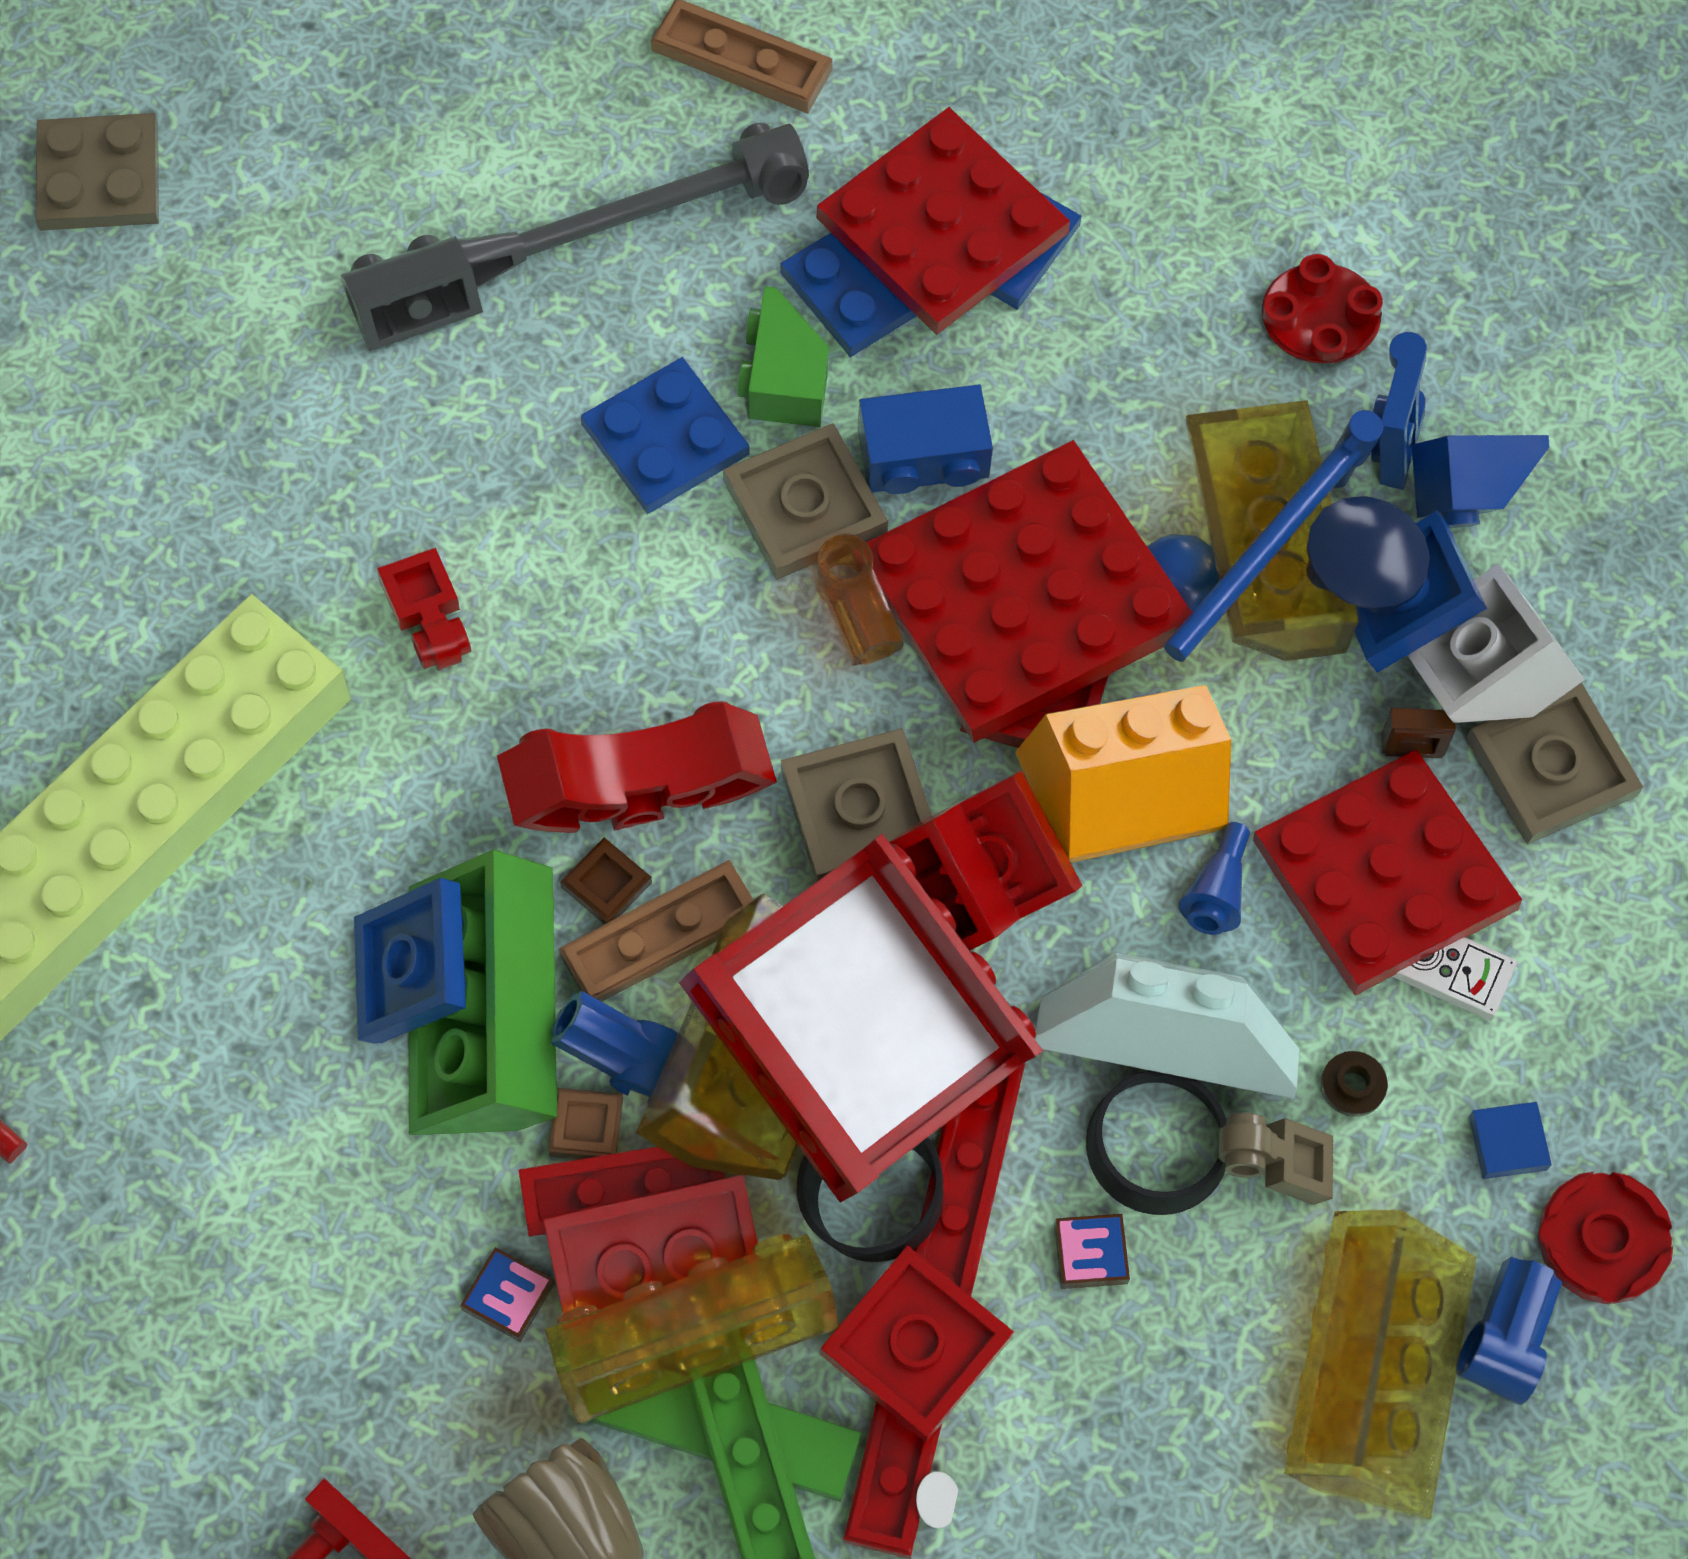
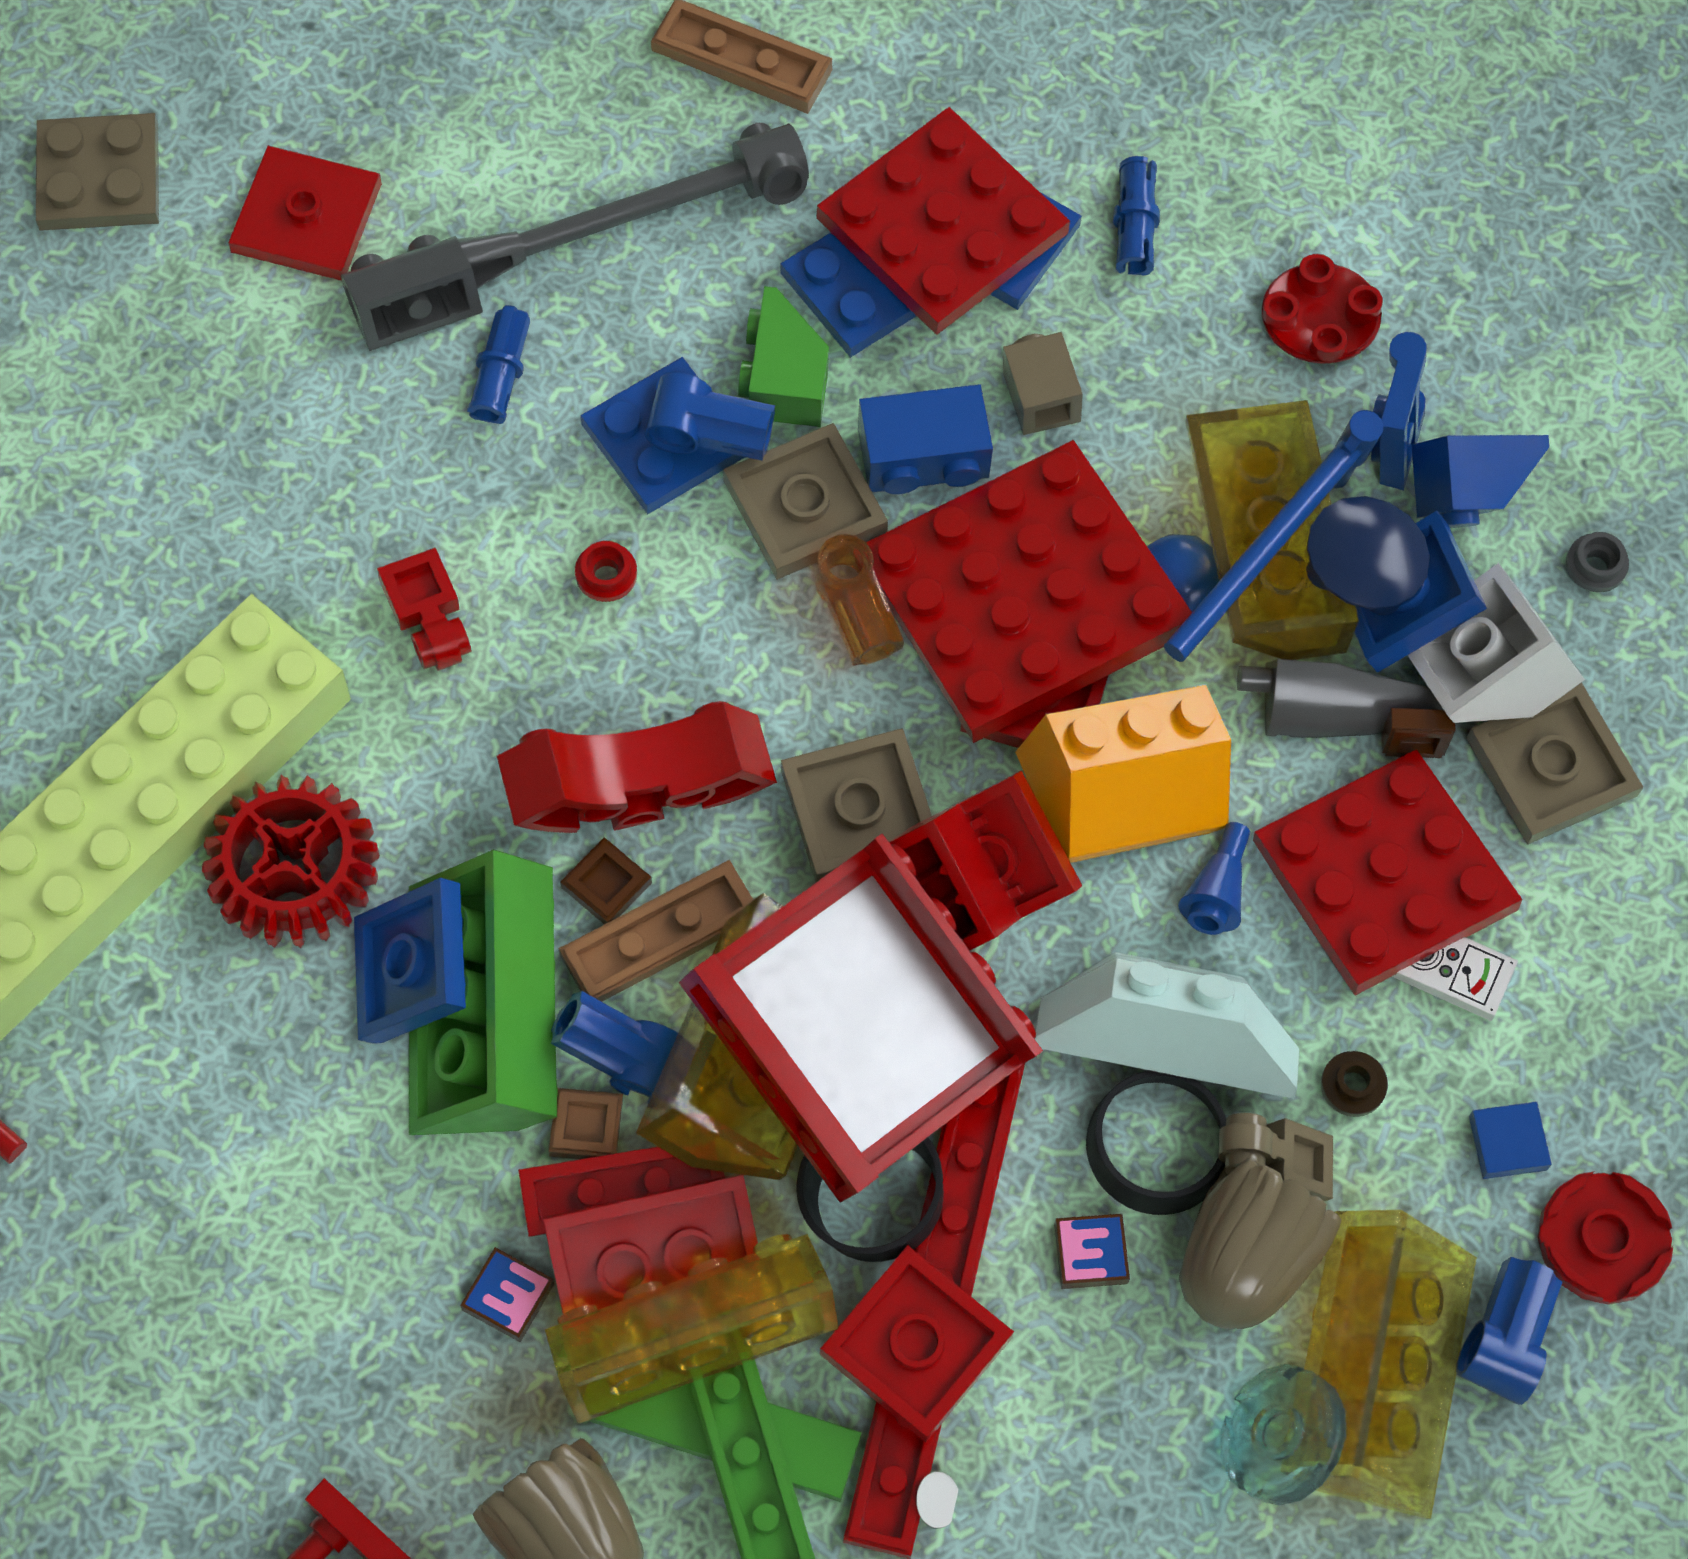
none -> red gear [202,775,380,948]
none -> red plate [228,145,382,281]
none -> blue axle [467,305,530,424]
none -> red plate [575,541,637,602]
none -> blue piece [644,372,775,461]
none -> dark tan brick [1003,331,1083,435]
none -> blue pin [1113,156,1160,275]
none -> dark tan hair [1179,1158,1341,1330]
none -> clear light blue tile [1220,1364,1346,1506]
none -> dark grey piece [1237,659,1444,738]
none -> dark grey plate [1566,532,1629,592]

